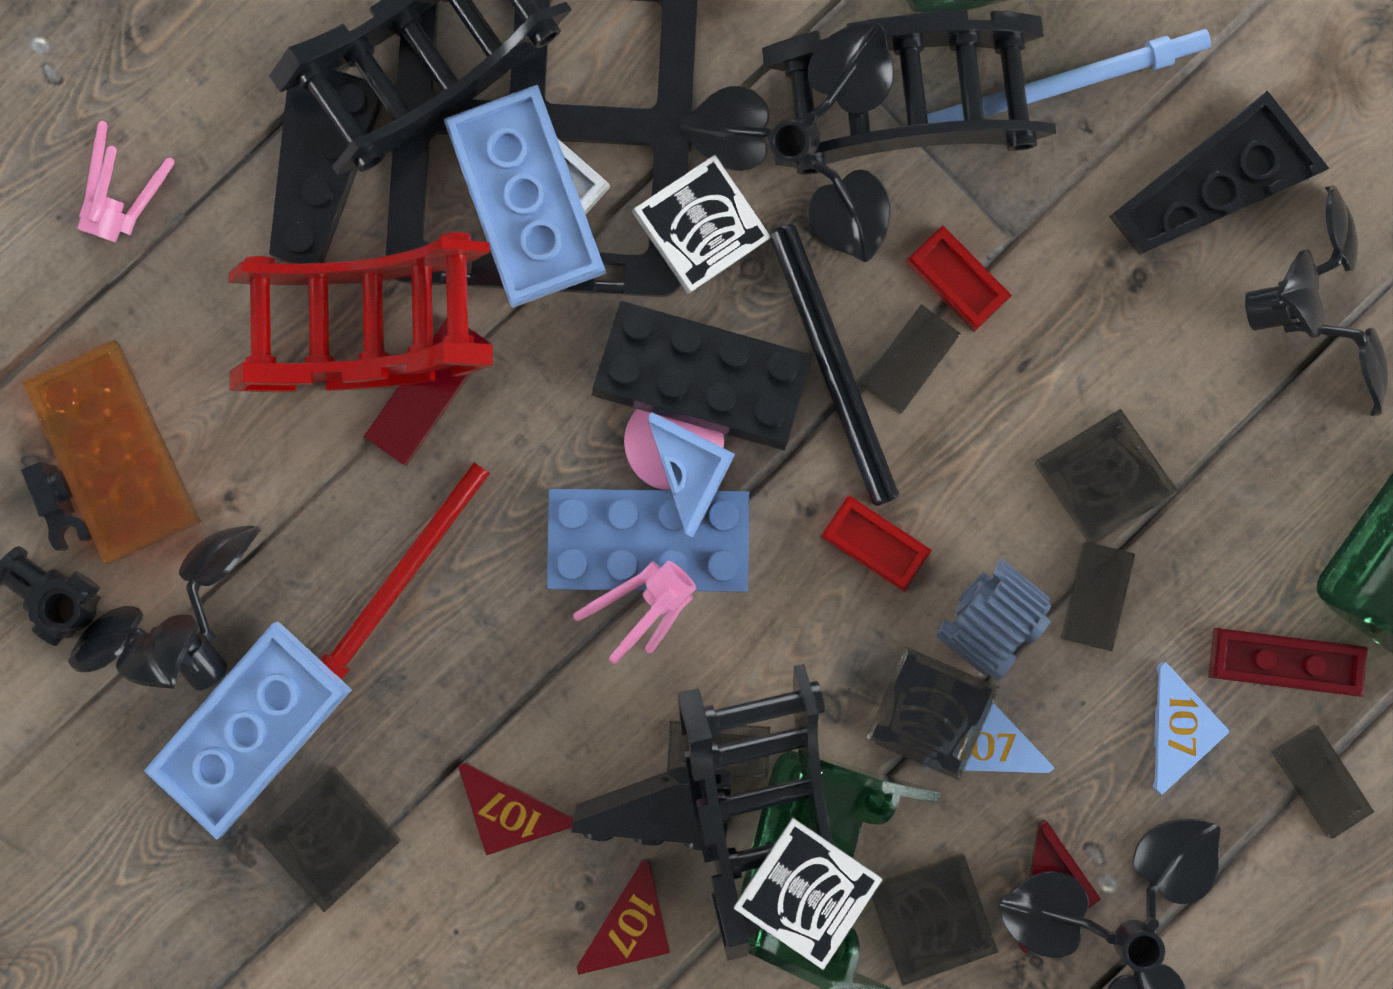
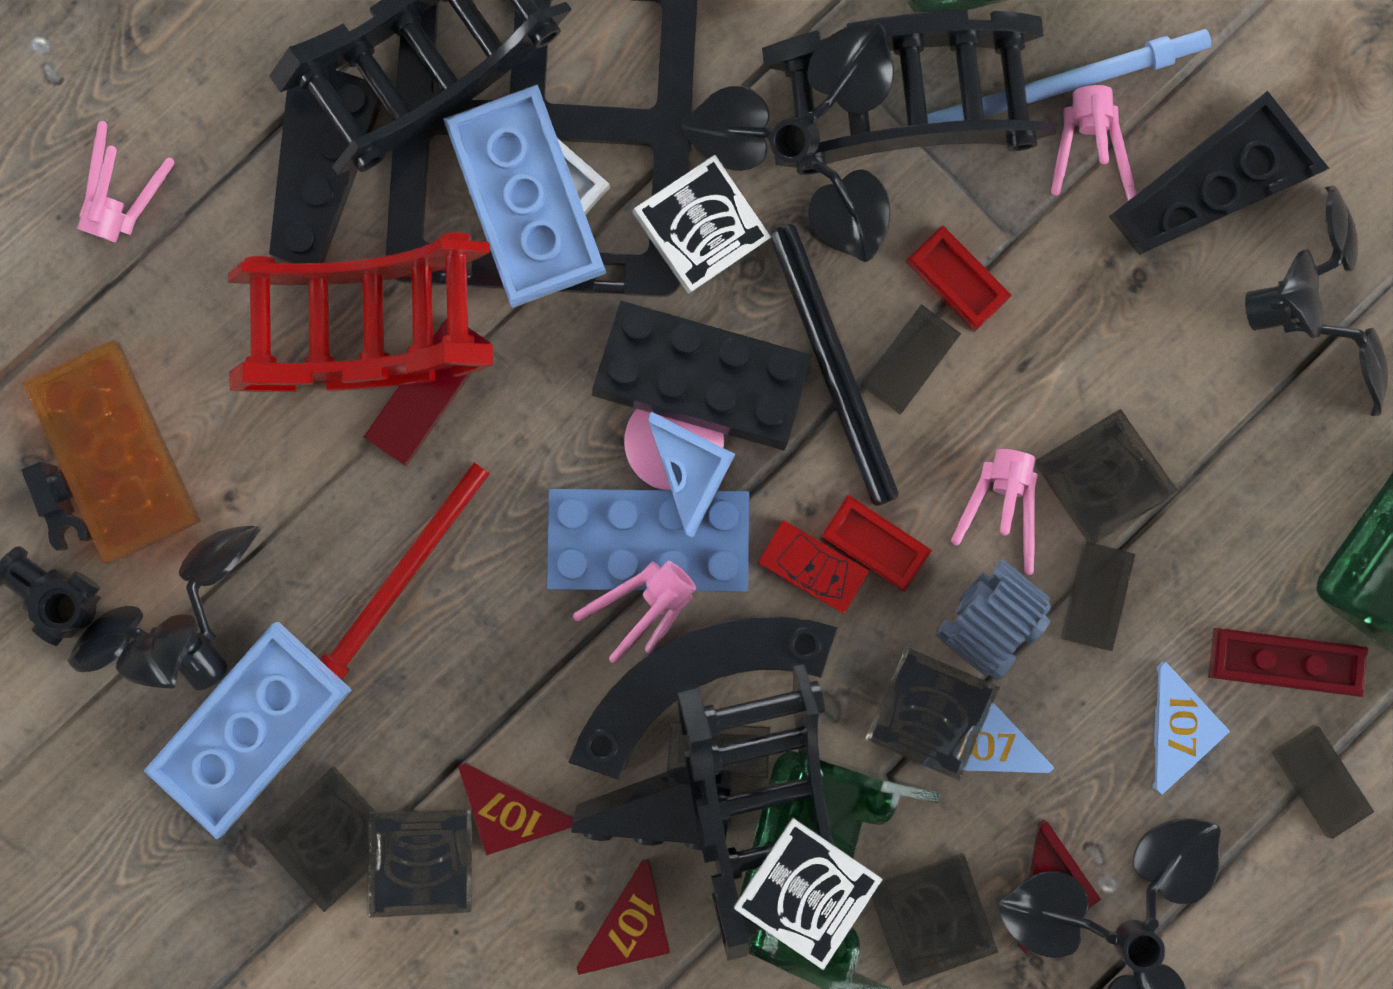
none -> tile [367,808,472,918]
none -> black fence [568,617,838,780]
none -> red tile [757,520,869,614]
none -> bright pink plant [951,449,1038,575]
none -> bright pink plant [1051,85,1136,201]

